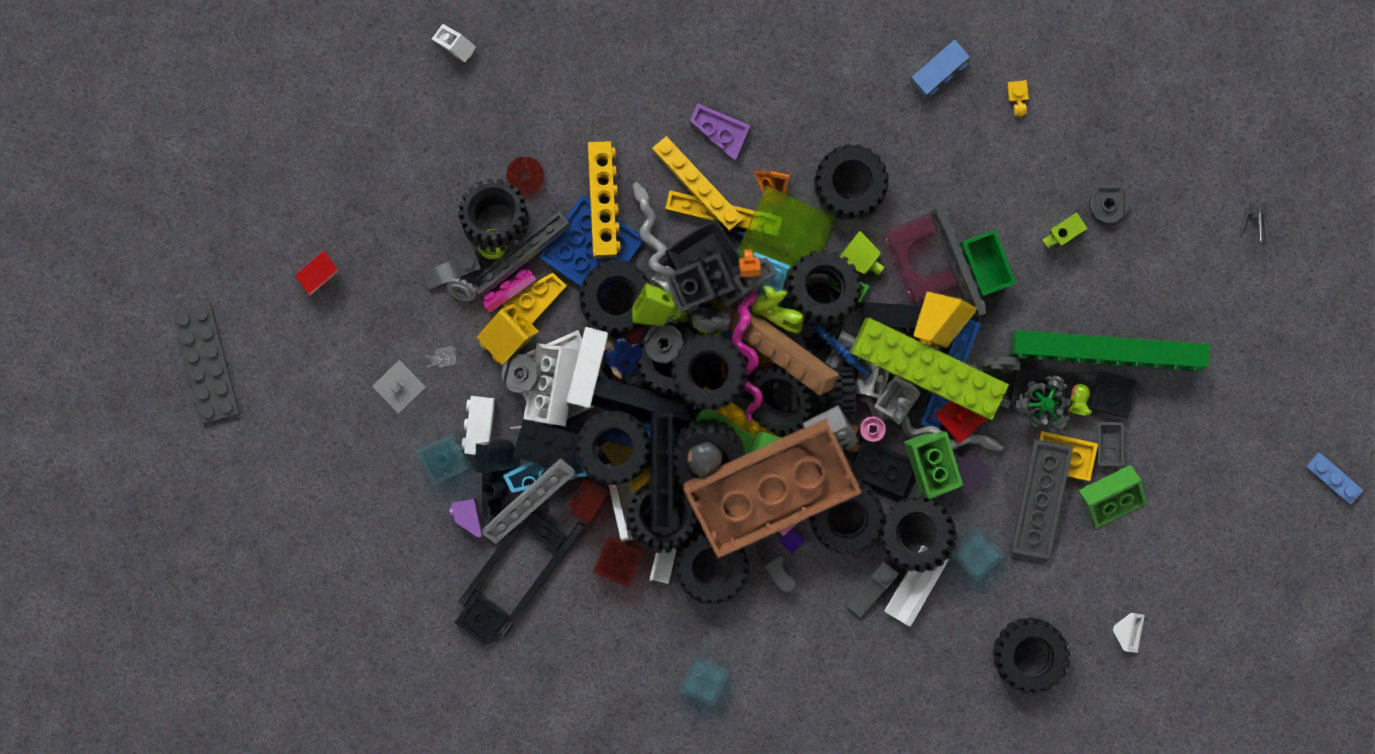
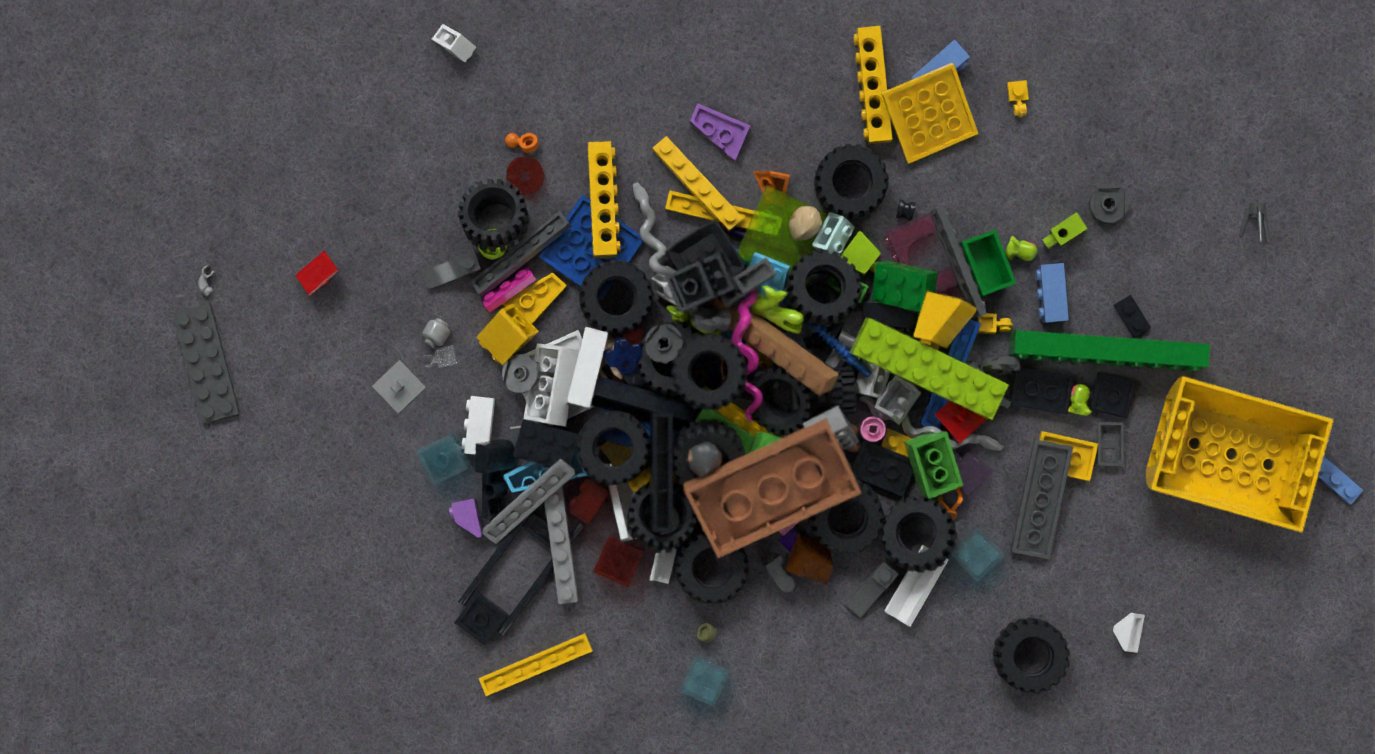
light grey gear [447,278,477,301] -> none
lime torso [632,283,681,326] -> none
orange plate [739,249,761,277] -> none
dark grey plant [1015,376,1070,431] -> none
bright green slope [1079,465,1147,529] -> none
none -> light grey arm [198,266,215,296]
none -> light grey head [422,318,450,348]
none -> yellow plate [478,633,593,696]
none -> orange plate [505,133,539,153]
none -> light grey plate [545,486,579,604]
none -> olive tile [697,623,718,643]
none -> reddish brown slope [785,533,833,585]
none -> tan hair [789,206,822,240]
none -> light aqua brick [812,212,855,256]
none -> yellow brick [853,26,892,144]
none -> green piece [872,260,938,312]
none -> yellow plate [881,63,978,164]
none -> yellow plate [881,429,912,457]
none -> black wheel [896,199,915,221]
none -> orange piece [938,487,963,520]
none -> yellow plate [977,313,1013,334]
none -> lime animal [1005,236,1038,261]
none -> medium blue brick [1035,263,1069,323]
none -> black plate [1114,295,1151,337]
none -> yellow slope [1146,376,1334,532]

